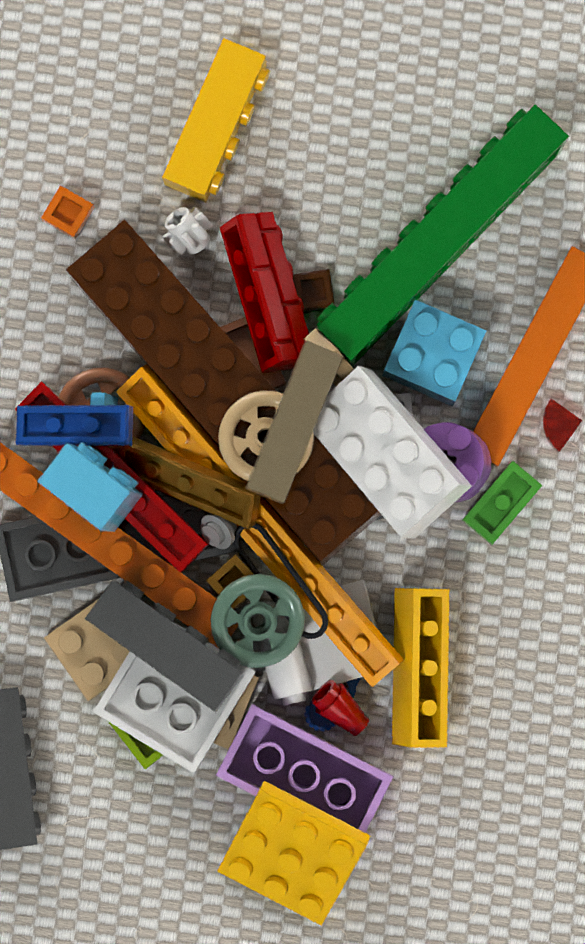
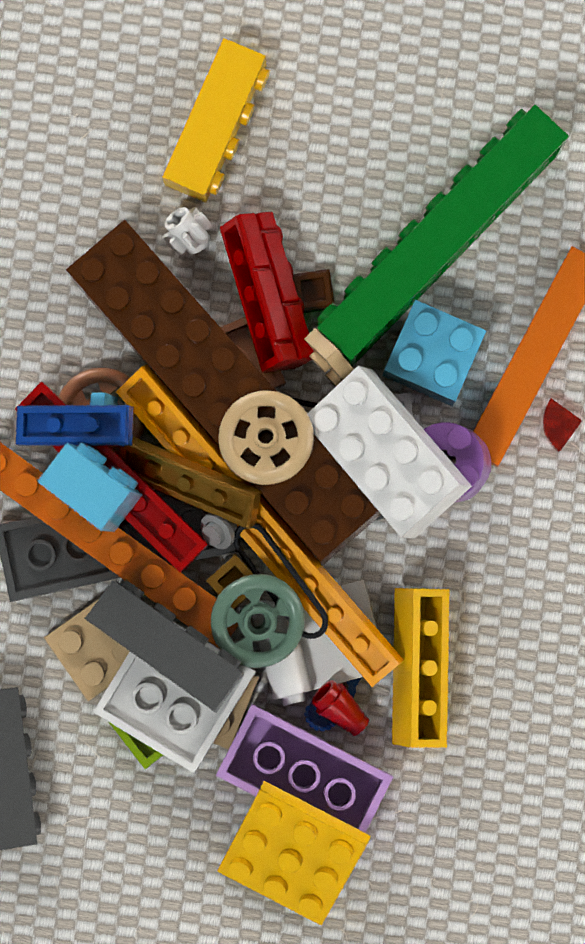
orange plate [41,185,95,240] -> none
dark tan tile [245,340,343,504] -> none
bright green plate [462,461,543,545] -> none

